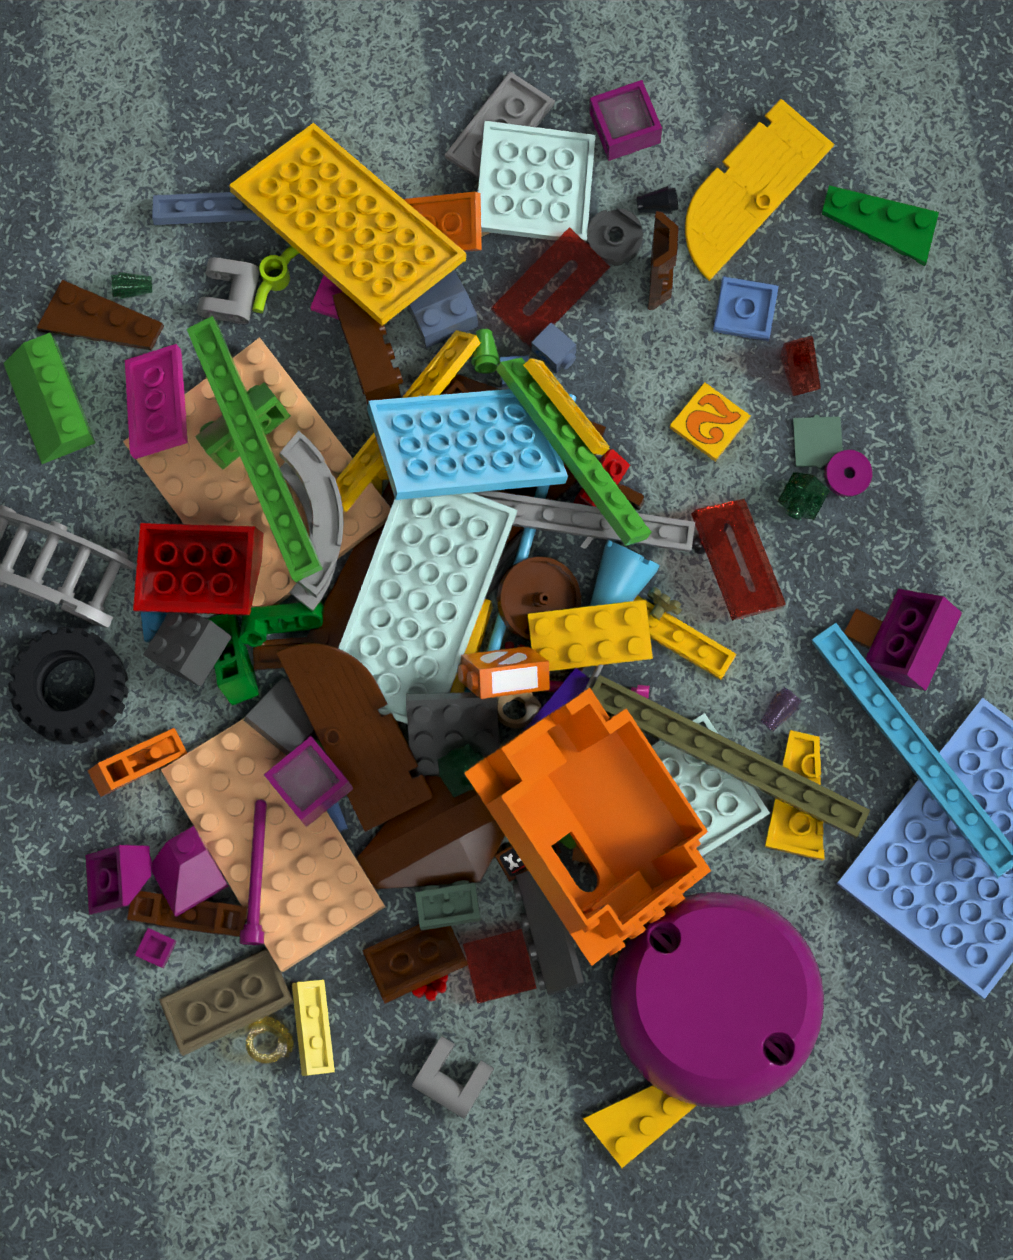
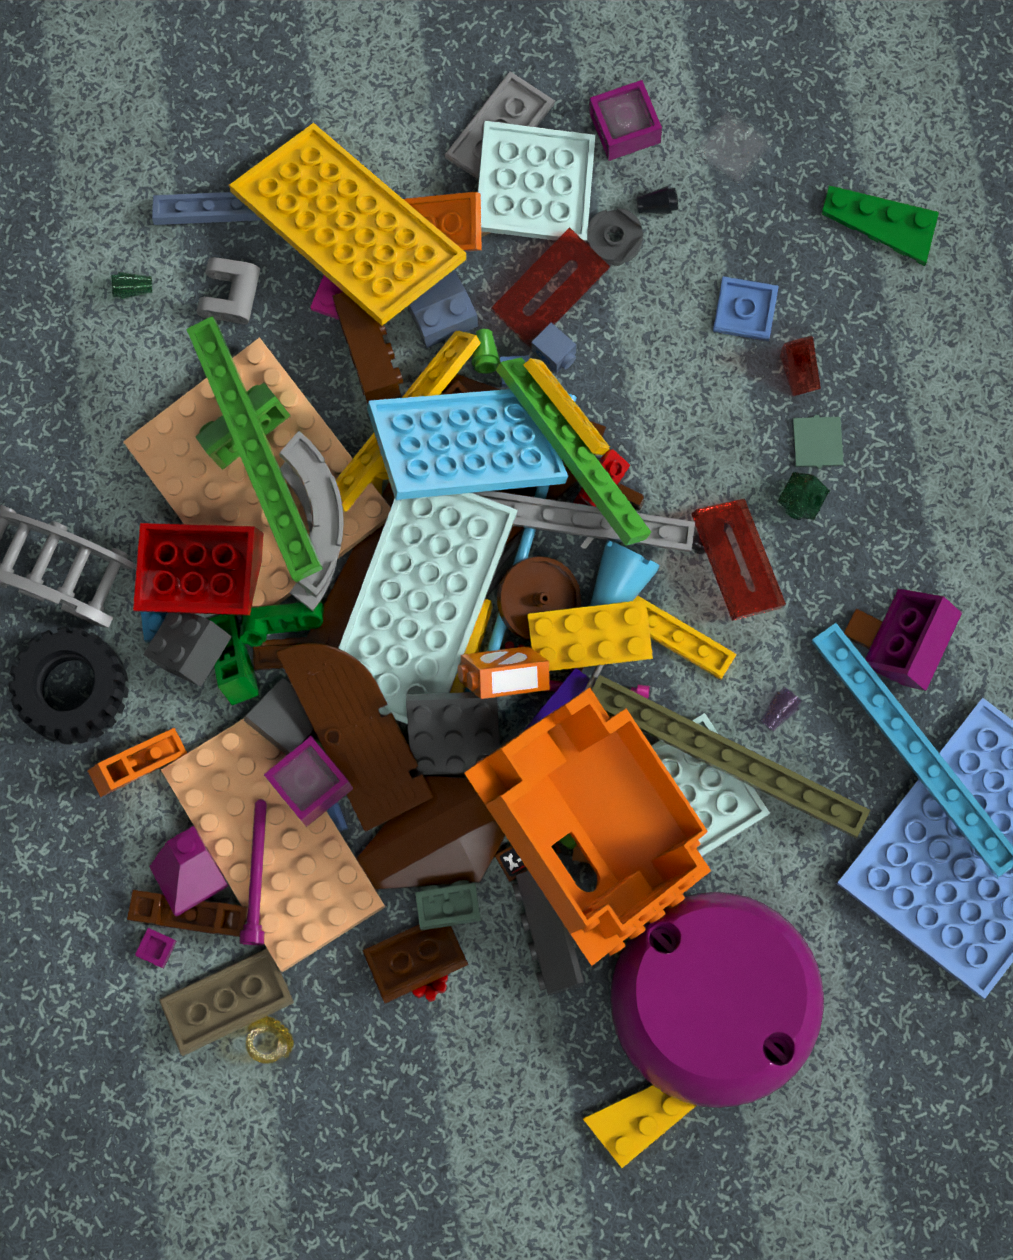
bright green slope [3,333,96,464] -> none
reddish brown wing [37,280,164,350] -> none
magenta slope [85,845,152,915] -> none
dark pink plate [125,344,188,459] -> none
lime piece [252,246,299,313] -> none
light yellow plate [292,980,335,1076] -> none
light grey connector [412,1036,494,1119] -> none
clear green brick [437,744,484,798] -> none
clear red plate [463,929,537,1004] -> none
tan piece [497,692,541,728] -> none
olive plant [647,587,682,620] -> none
reddish brown piece [648,211,679,310] -> none
yellow tile [670,382,751,462] -> none
yellow door [685,99,835,281] -> none
yellow wing [764,730,825,861] -> none
magenta piece [824,450,873,497] -> none

